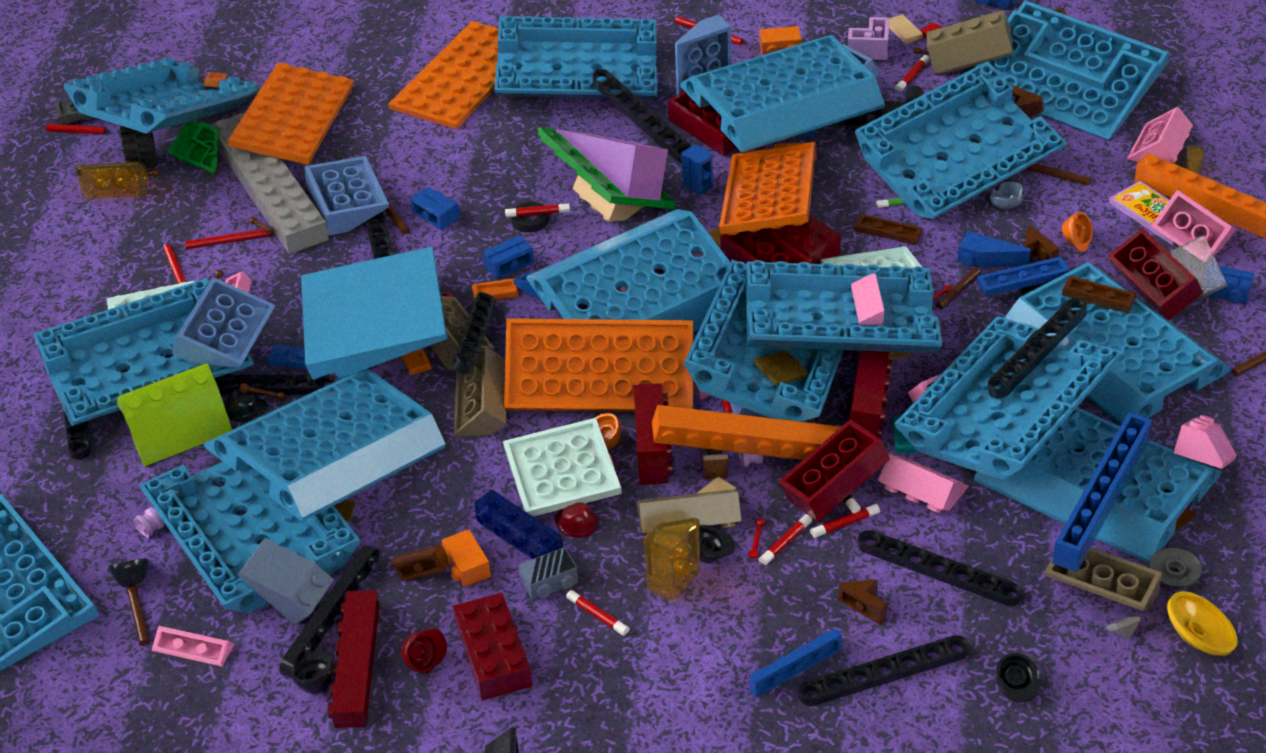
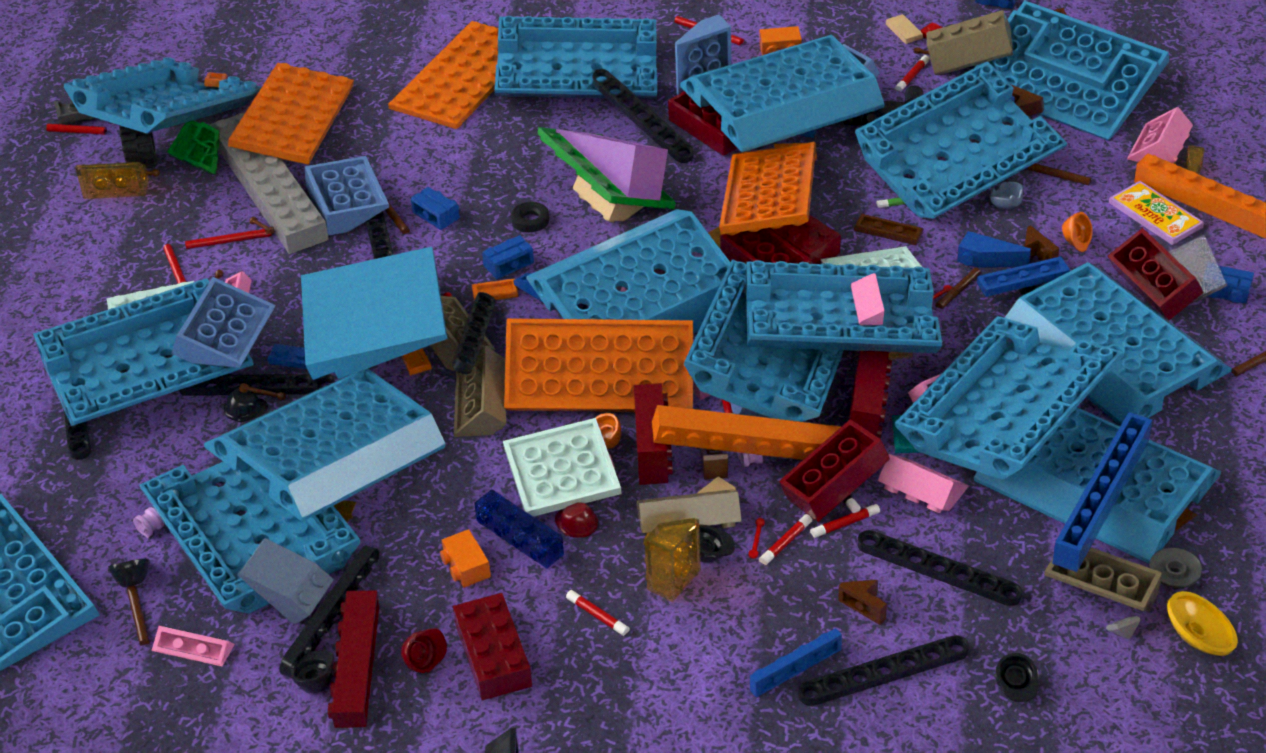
lime piece [117,363,232,467] -> none
reddish brown brick [391,545,448,581] -> none
red bar [505,203,570,218] -> none
sand blue brick [518,547,578,600] -> none
blue brick [681,144,713,195] -> none
pearl gold piece [753,350,809,387] -> none
lavender brick [848,17,889,60] -> none
black beam [988,298,1087,399] -> none
reddish brown tile [1062,276,1136,314] -> none
bright pink slope [1151,190,1236,264] -> none
bright pink slope [1174,415,1237,469] -> none

